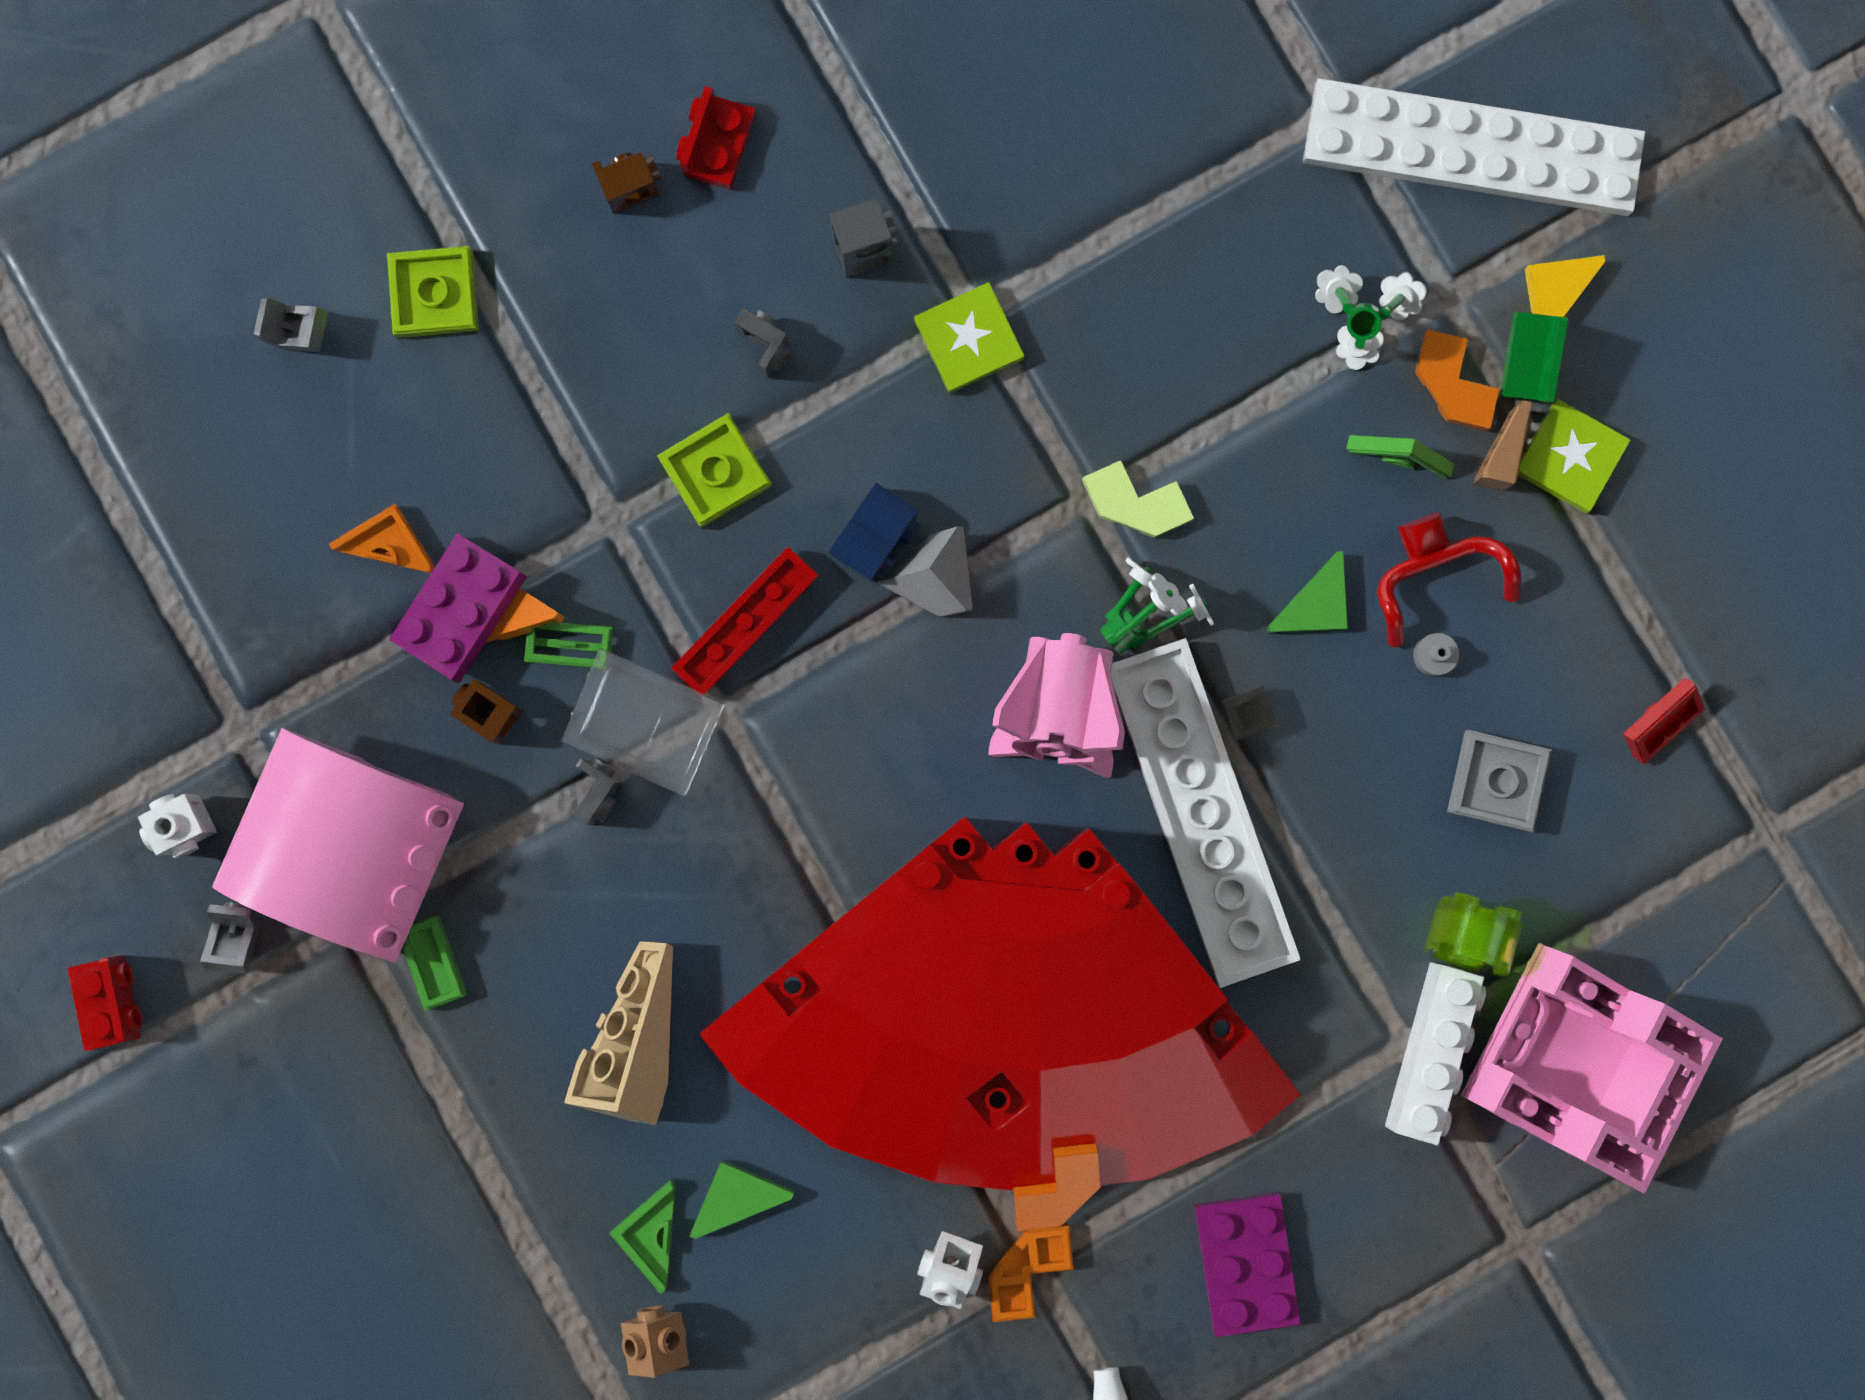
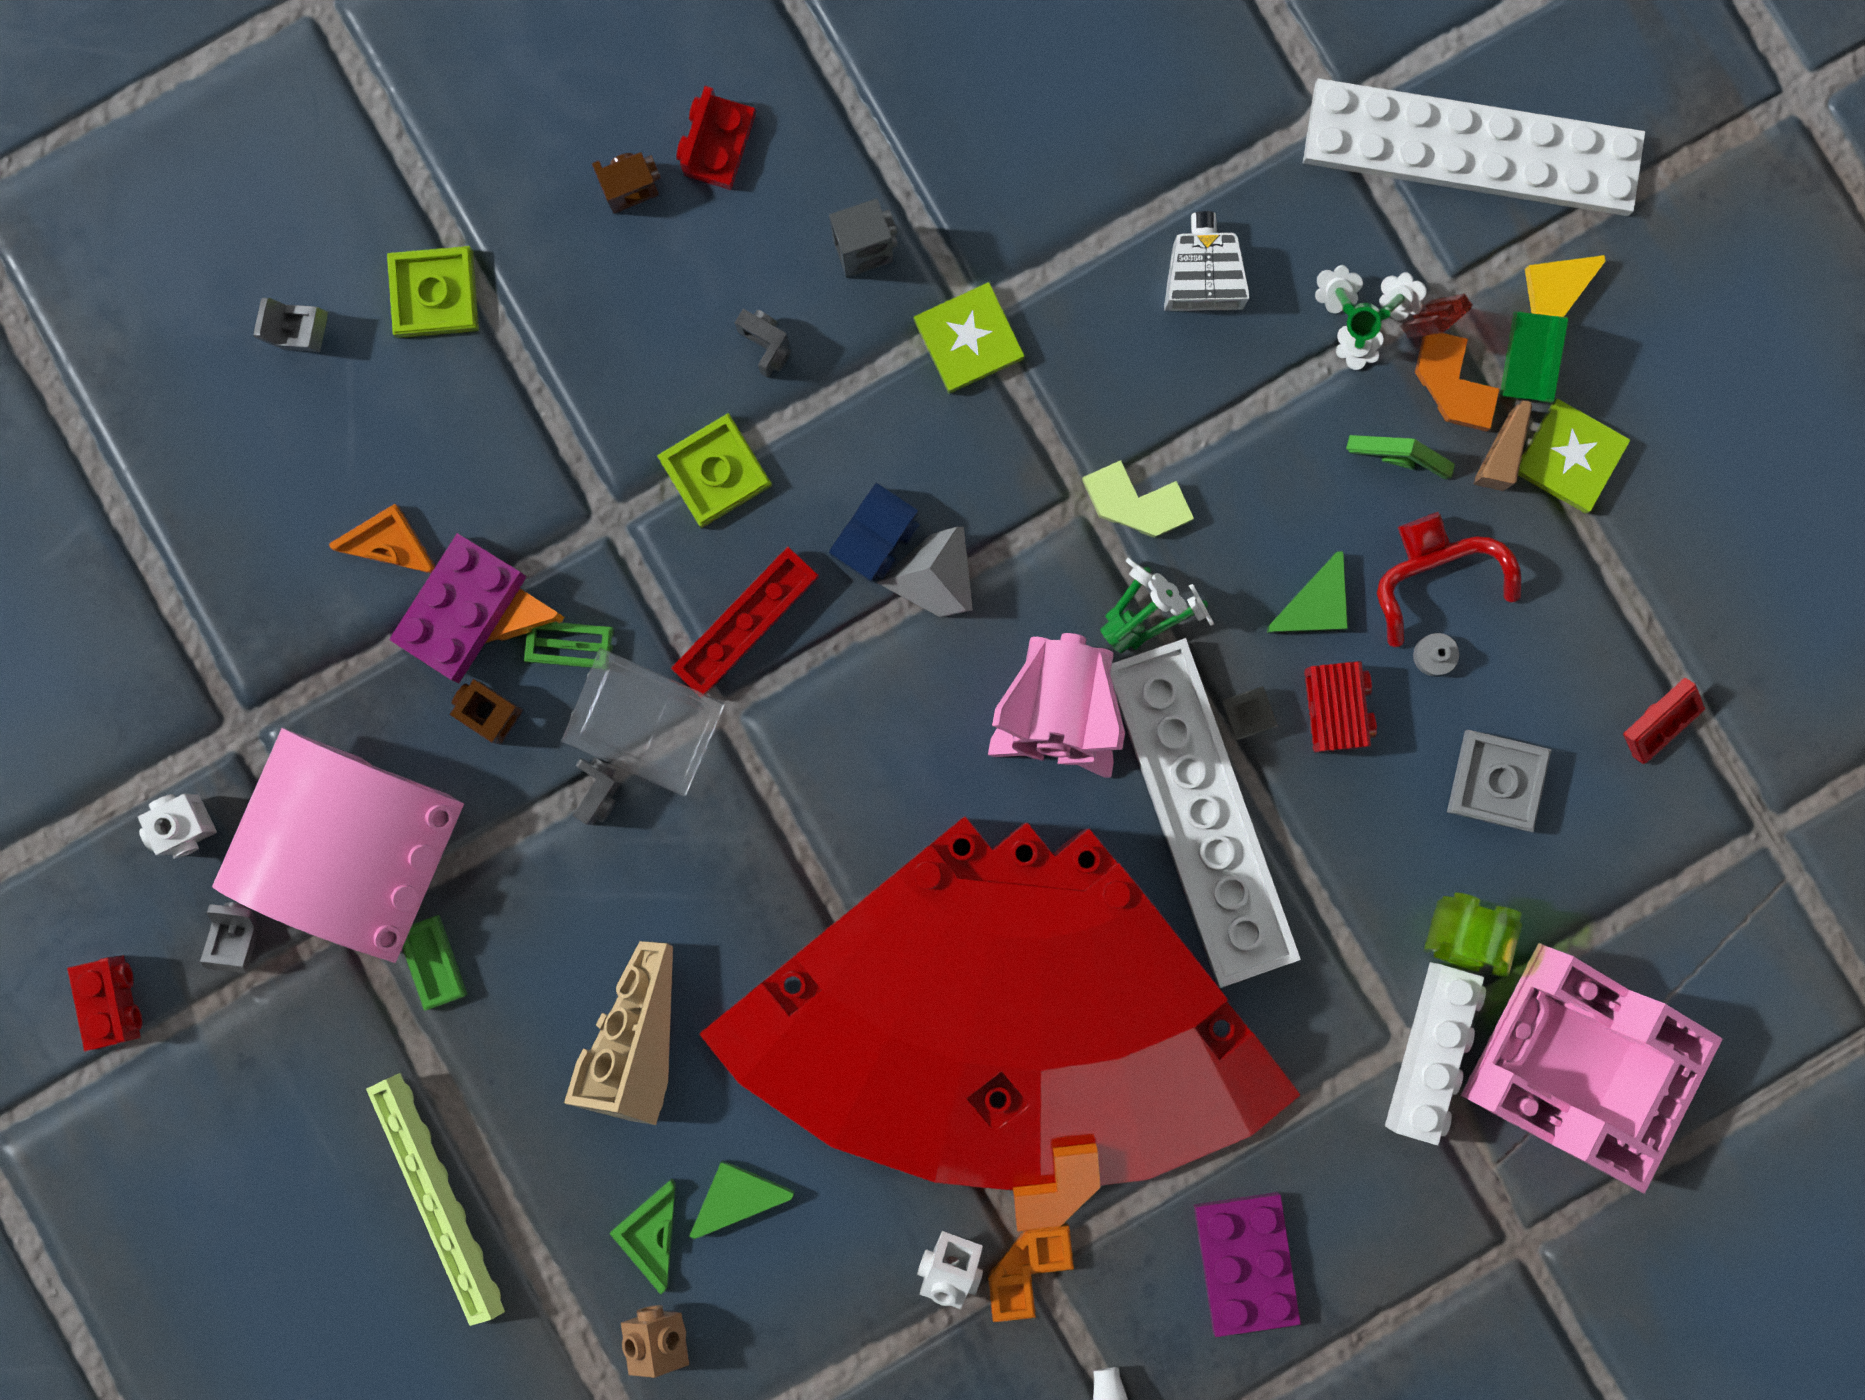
none -> yellowish green plate [366,1073,505,1326]
none -> white torso [1164,211,1249,311]
none -> red brick [1304,661,1377,753]
none -> clear red tile [1400,293,1473,338]

